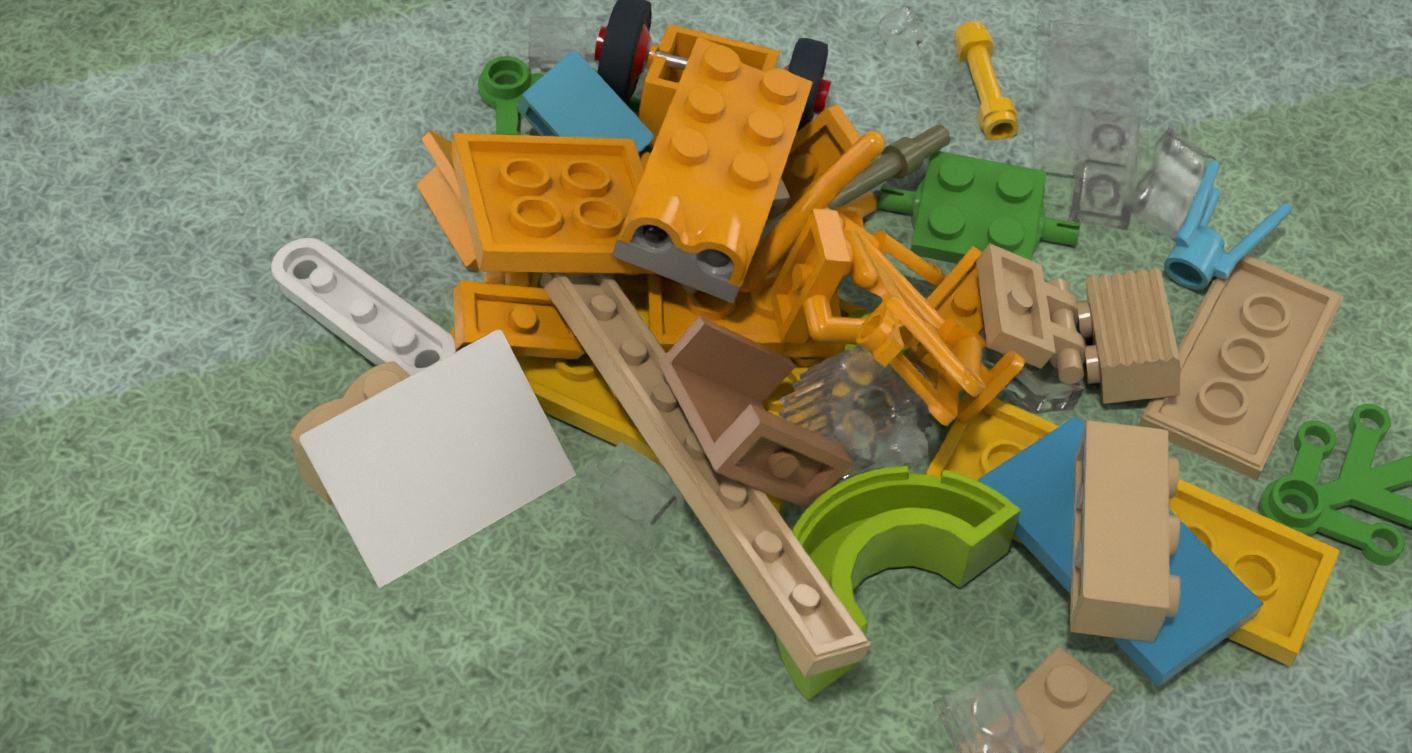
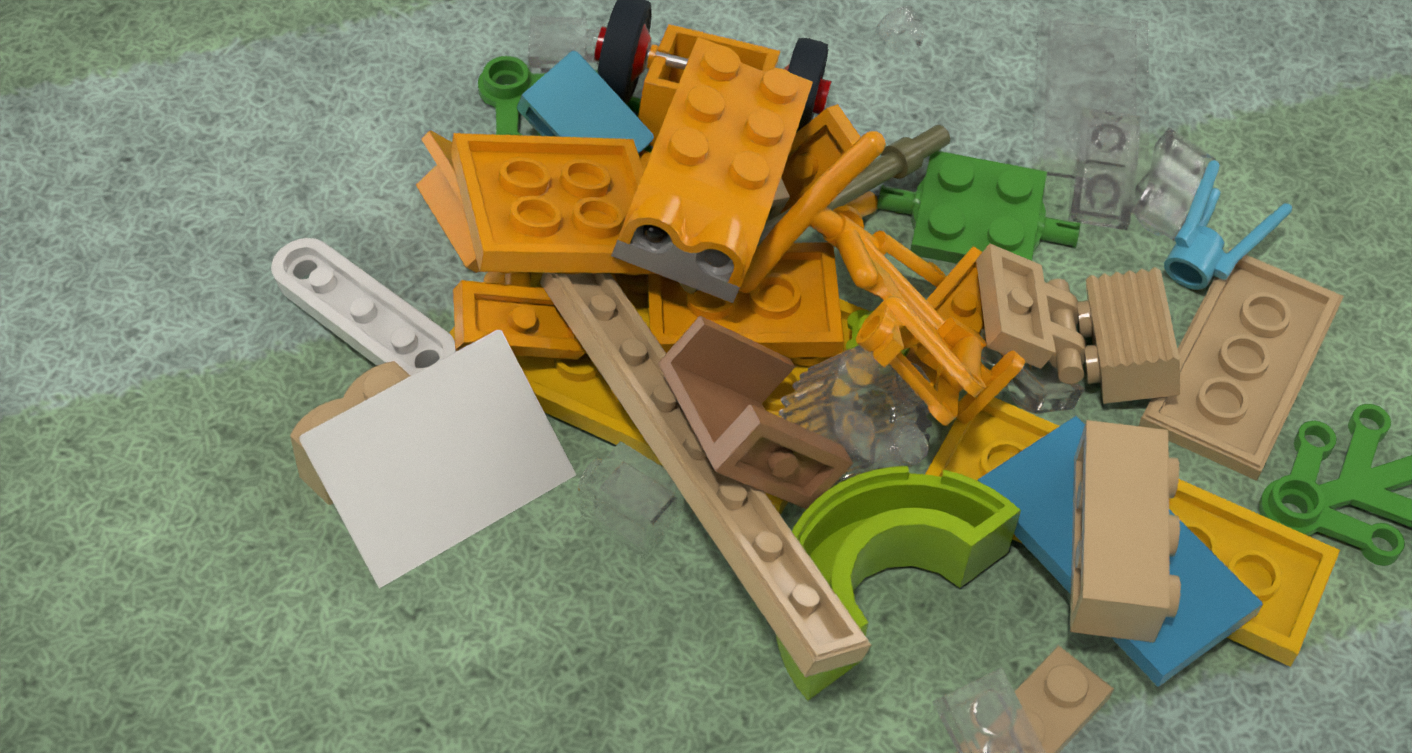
light orange plate [770,209,865,345] -> none
yellow bar [954,21,1019,140] -> none

